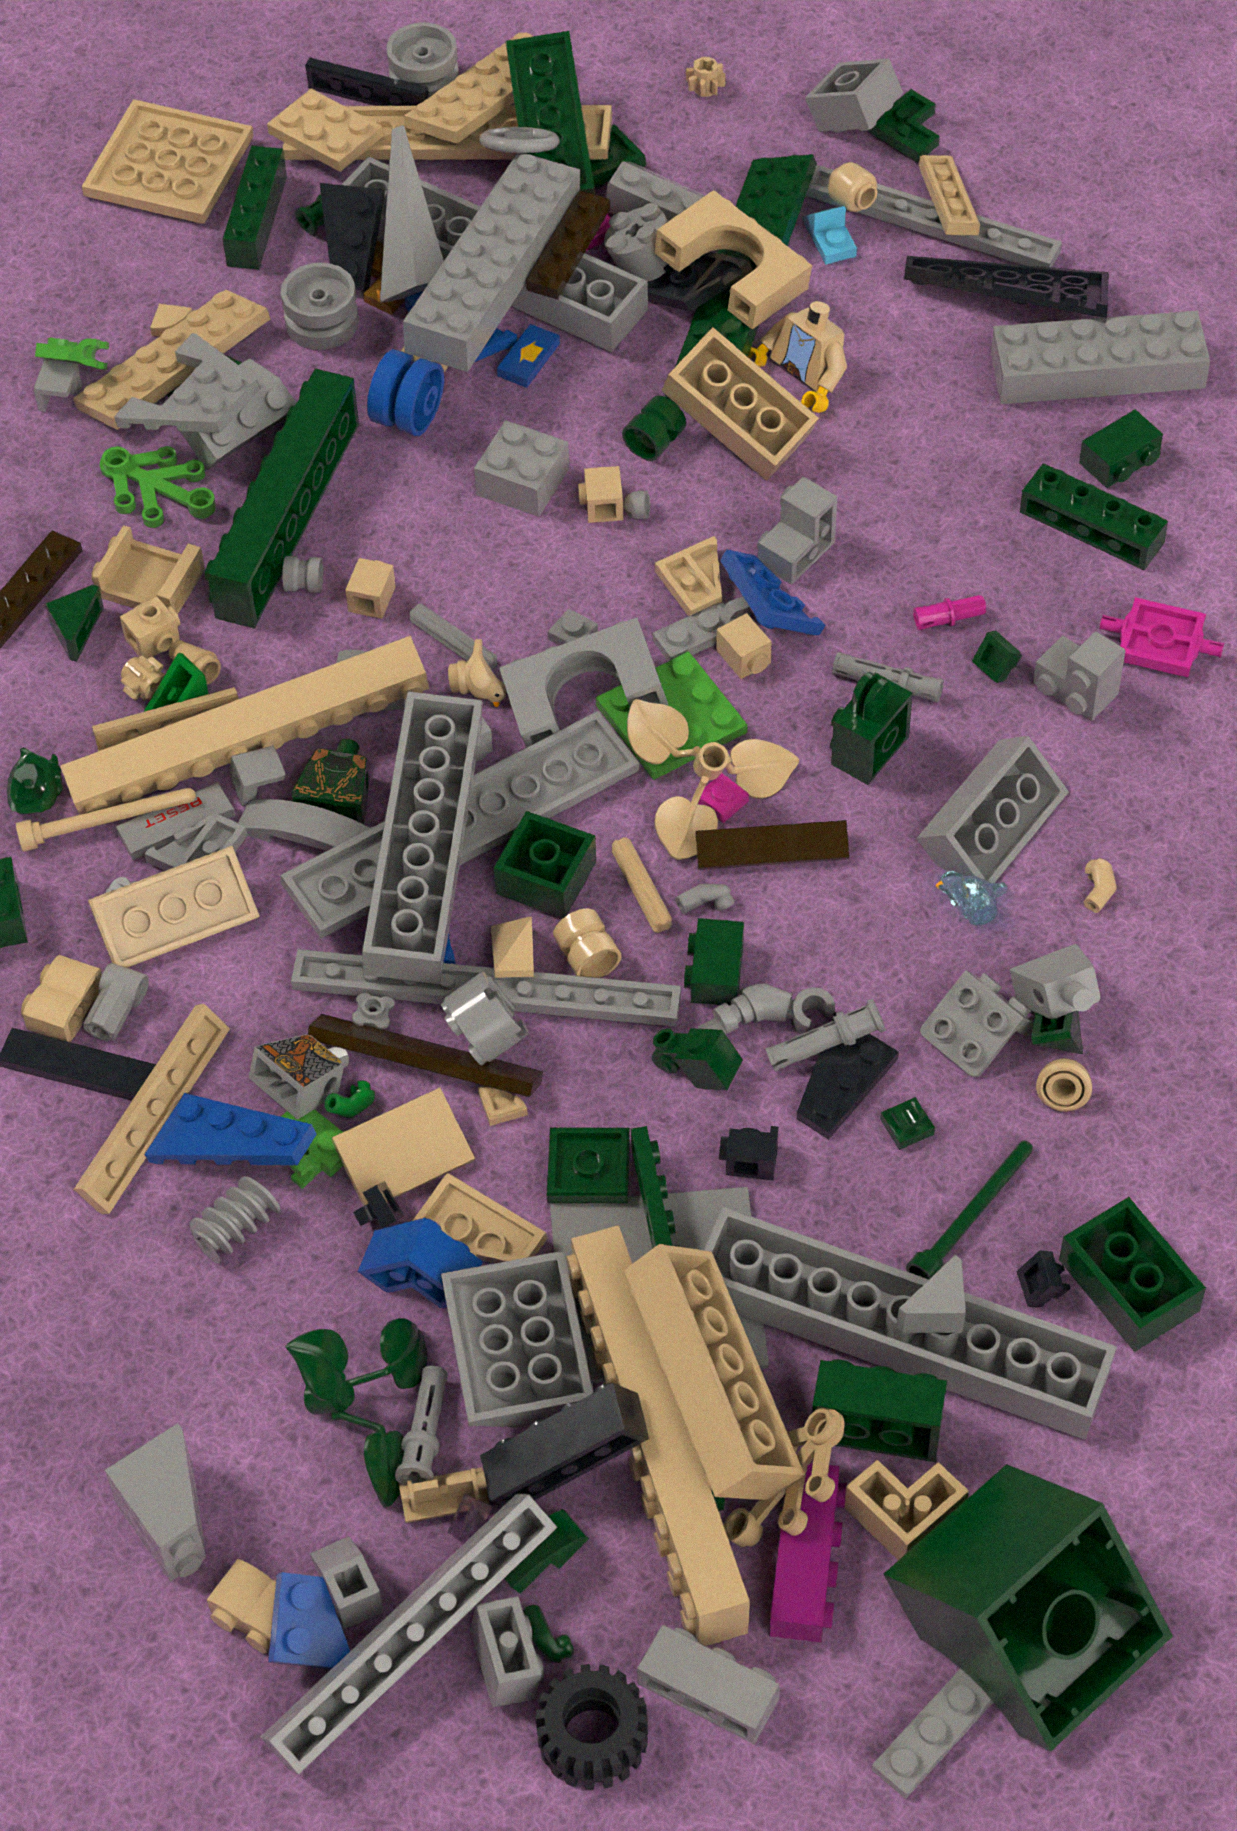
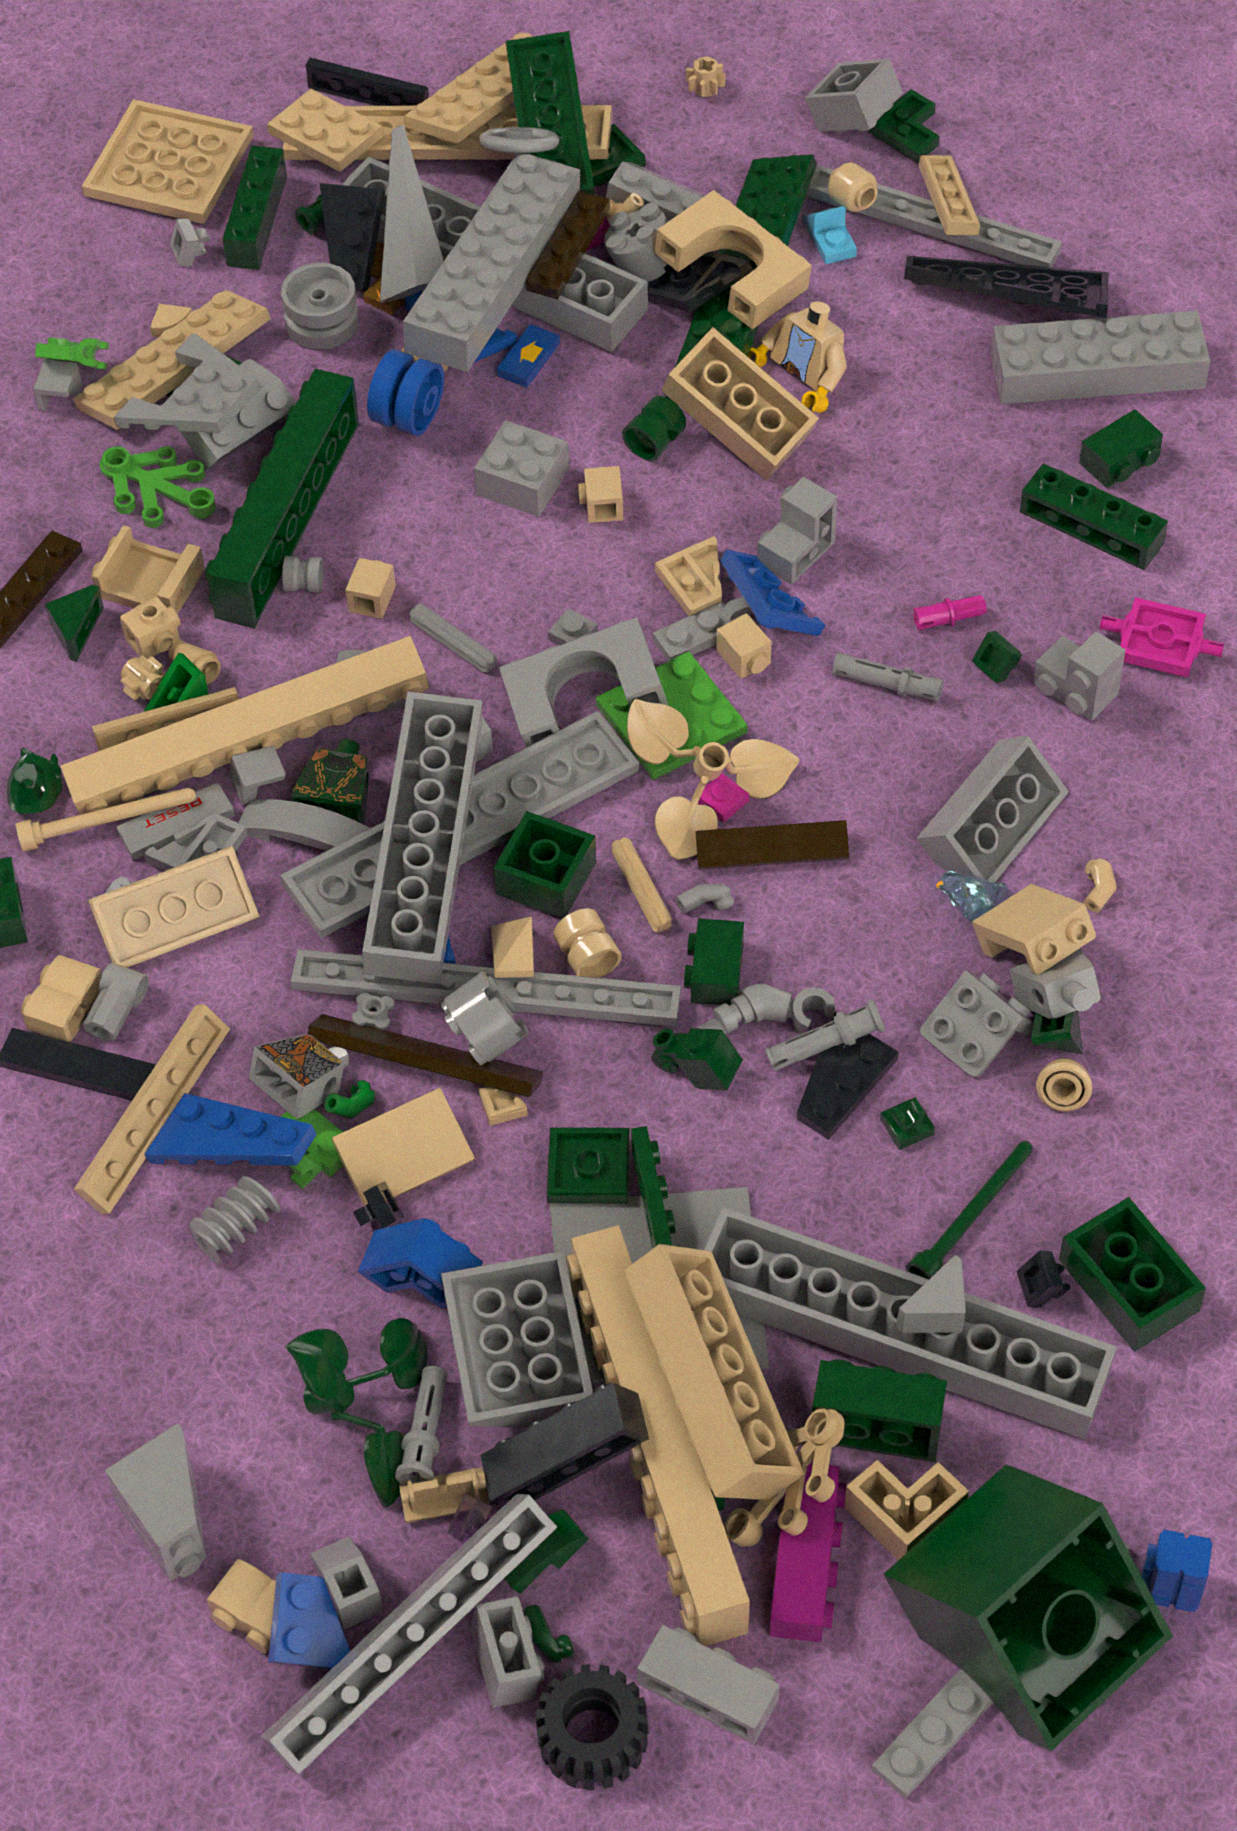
light grey wheel [386,22,459,97] -> none
tan wing [412,1173,548,1264] -> none
tan animal [448,639,507,707] -> none
light grey hinge [623,491,651,519] -> none
black brick [719,1126,779,1181] -> none
dark green brick [830,671,913,785] -> none
none -> light grey tile [170,219,210,267]
none -> tan arm [606,193,644,222]
none -> tan panel [972,884,1096,975]
none -> blue brick [1141,1529,1213,1612]

